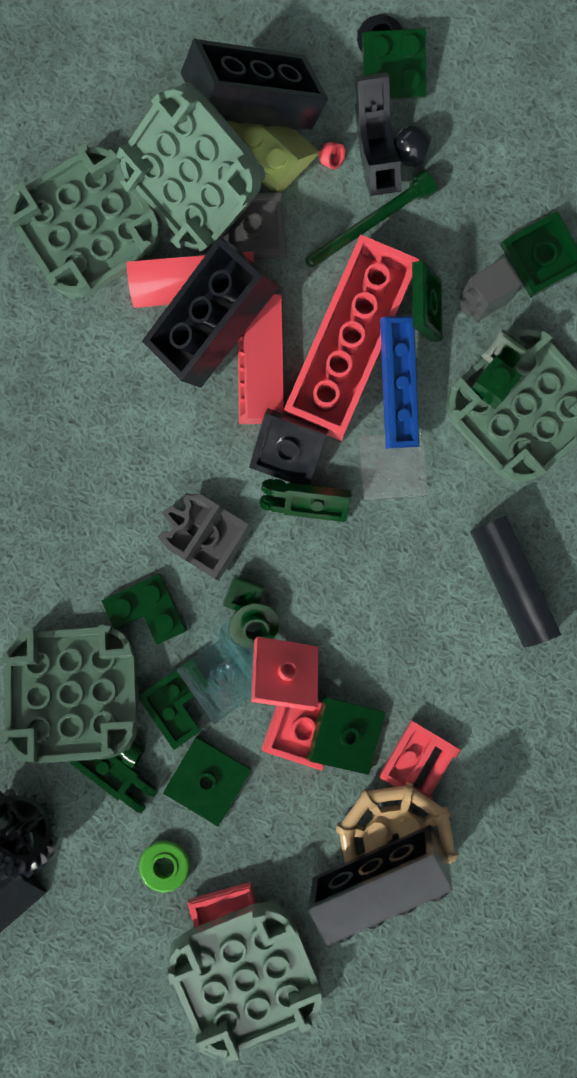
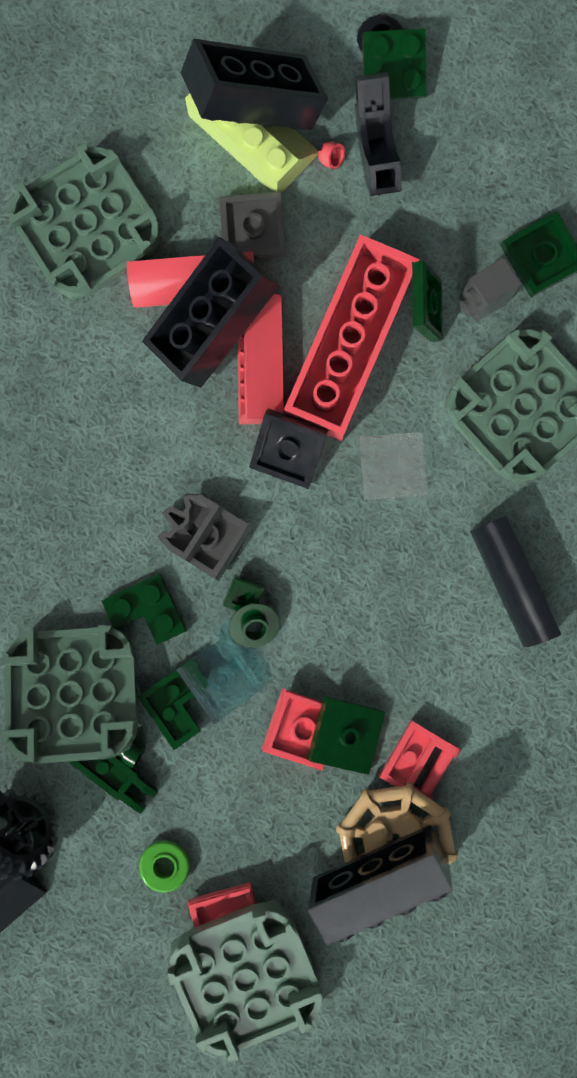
sand green plate [116,83,265,252] -> none
dark green plate [163,736,251,827] -> none
coral plate [251,636,318,711] -> none
dark green hinge [260,478,351,522] -> none
dark green piece [306,170,437,267] -> none
blue tile [380,316,419,449] -> none
black piece [394,125,431,167] -> none
dark green brick [471,356,522,409] -> none
dark green tile [482,329,529,368] -> none

